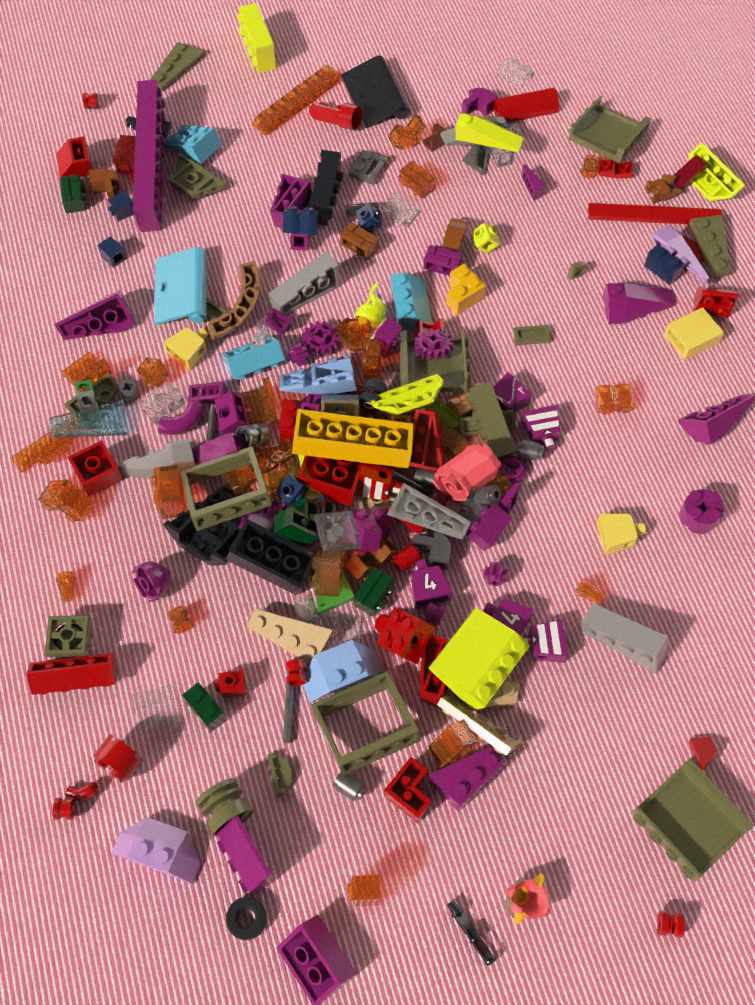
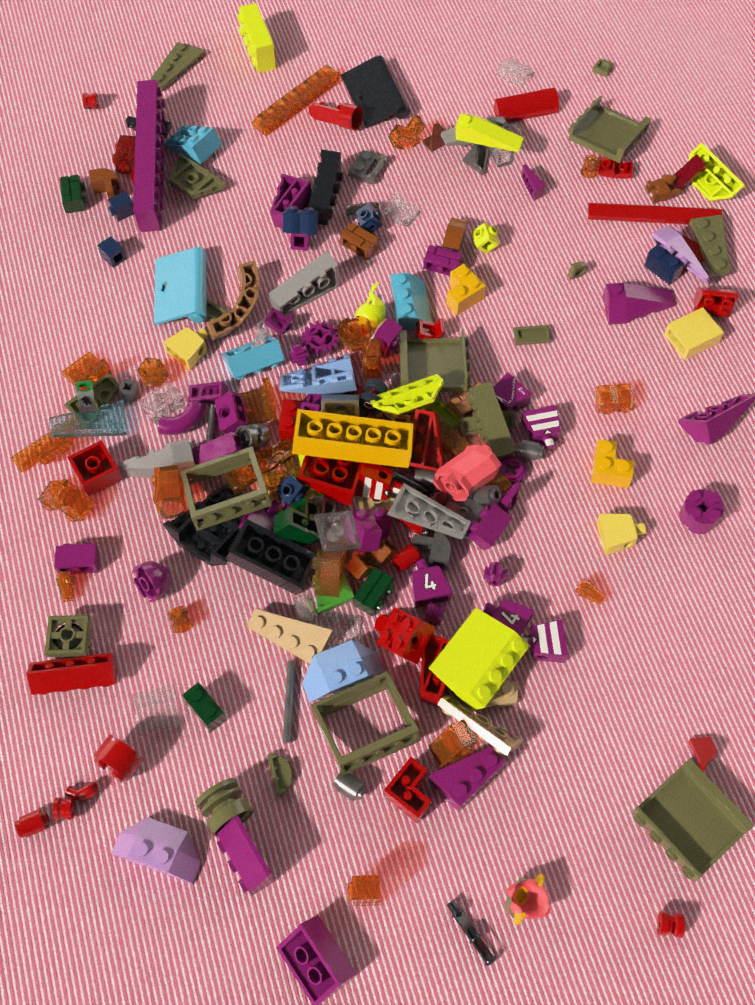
magenta wedge [54,290,135,340] -> none
red slope [56,136,92,177] -> none
red brick [215,669,247,698] -> none
black tyre [226,897,267,940] -> none
red wheel [285,660,307,686] -> none
clear orange brick [399,160,437,199] -> none
magenta gear [415,328,454,361] -> none
magenta brick [461,88,498,116] -> none
light grey wedge [581,603,668,674] -> none
none -> red brick [14,808,50,838]
none -> magenta brick [54,542,99,575]
none -> yellow brick [591,439,634,488]
none -> olive tile [592,58,613,77]

